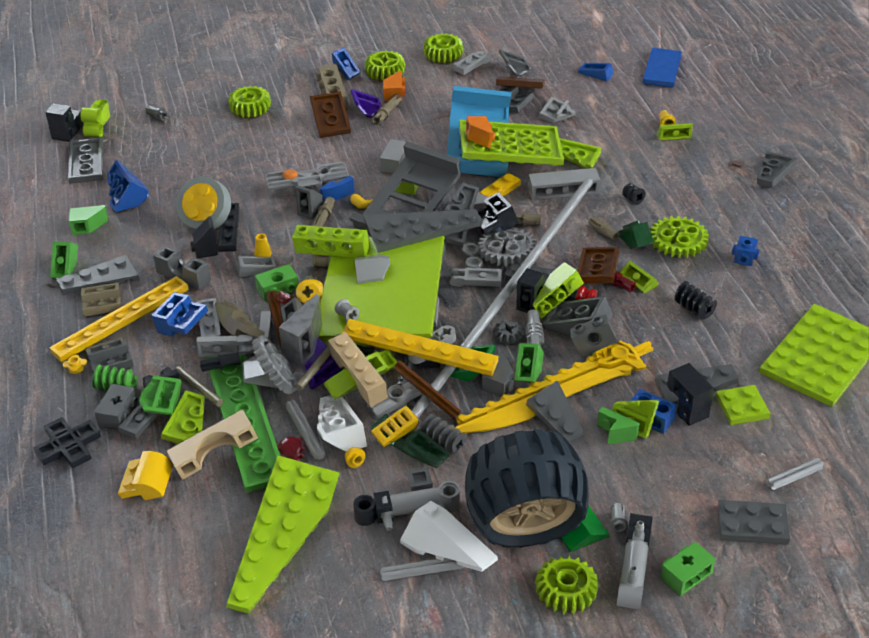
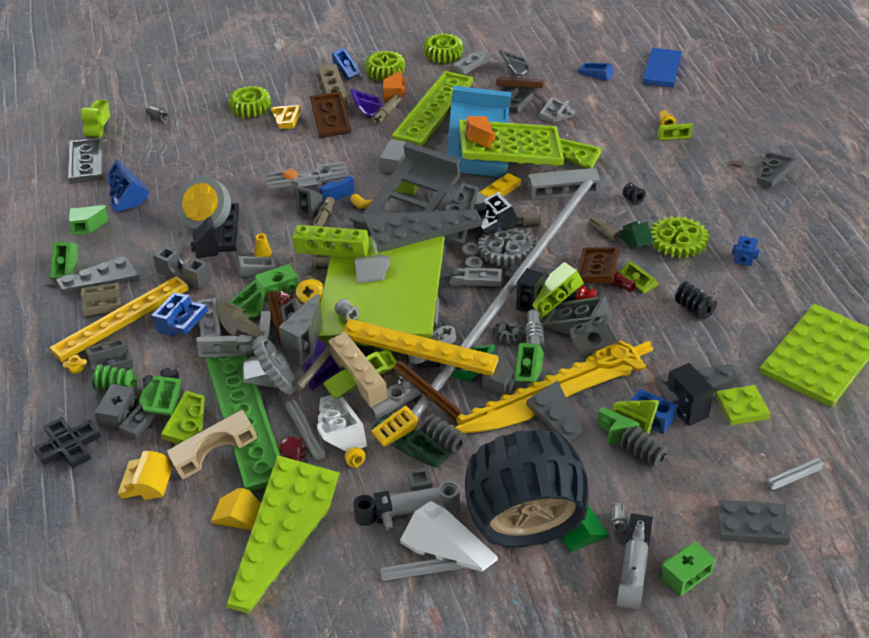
black brick [45,103,84,142] -> none
dark tan bar [175,366,224,407] -> none
black axle [200,352,241,372] -> none
lime gear [535,555,599,615] -> none
none -> yellow slope [211,488,261,530]
none -> bright green slope [229,278,267,319]
none -> yellow wing [271,105,301,129]
none -> lime plate [392,71,473,146]
none -> dark grey piece [620,427,669,468]

